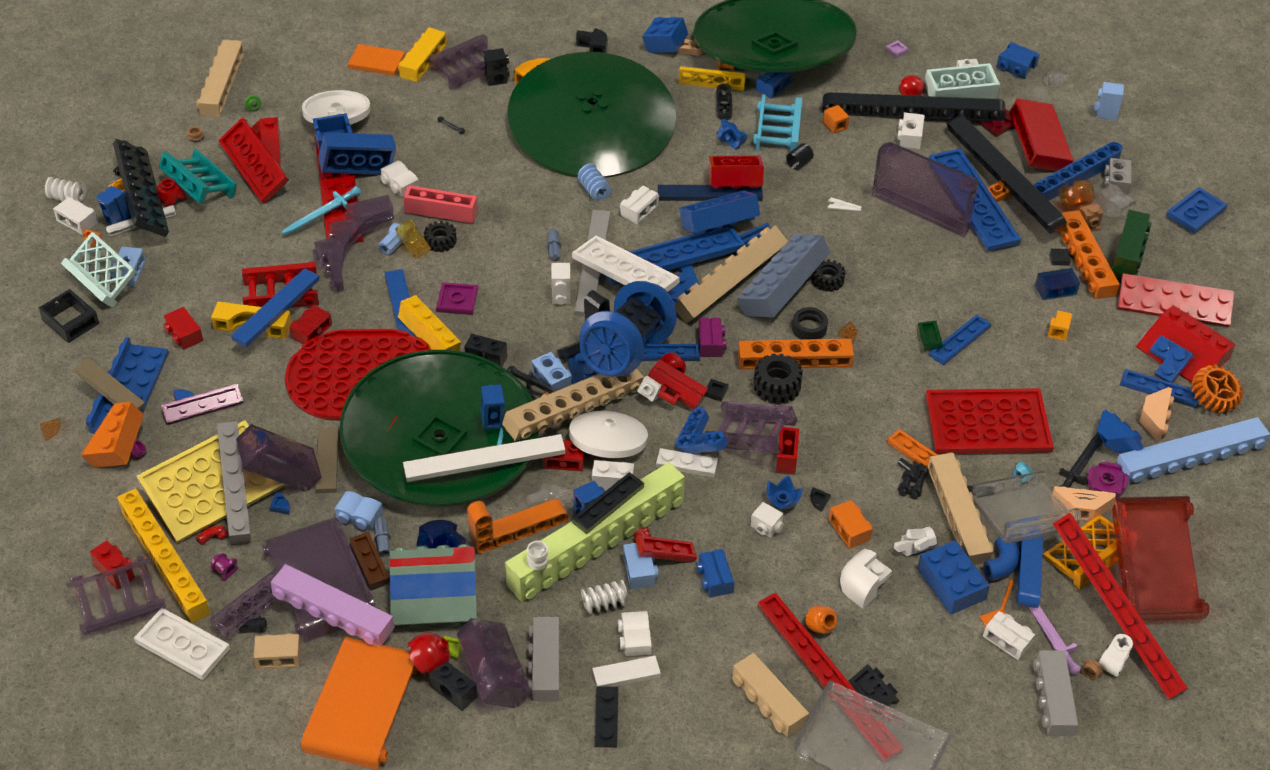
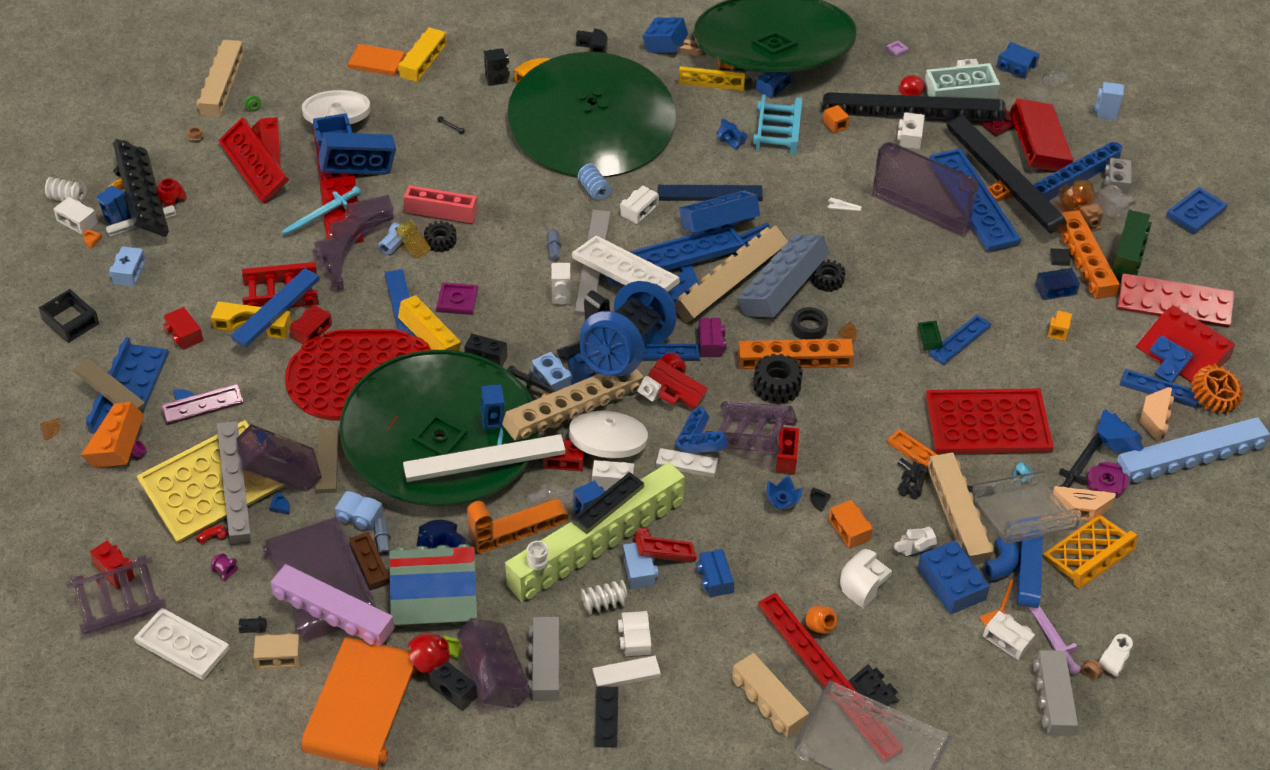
light aqua fence [61,232,137,307] -> none
yellow brick [117,488,210,624] -> none
teal fence [159,149,237,203] -> none
fence [210,569,279,637] -> none
white brick [380,161,419,197] -> none
fence [429,34,489,90] -> none
black tile [705,379,729,402] -> none
red brick [708,156,764,189] -> none
black beam [716,84,732,120] -> none
white brick [751,502,784,538] -> none
black piece [786,143,814,170] -> none
red plate [1053,513,1188,700] -> none
clear red windscreen [1112,496,1209,621] -> none

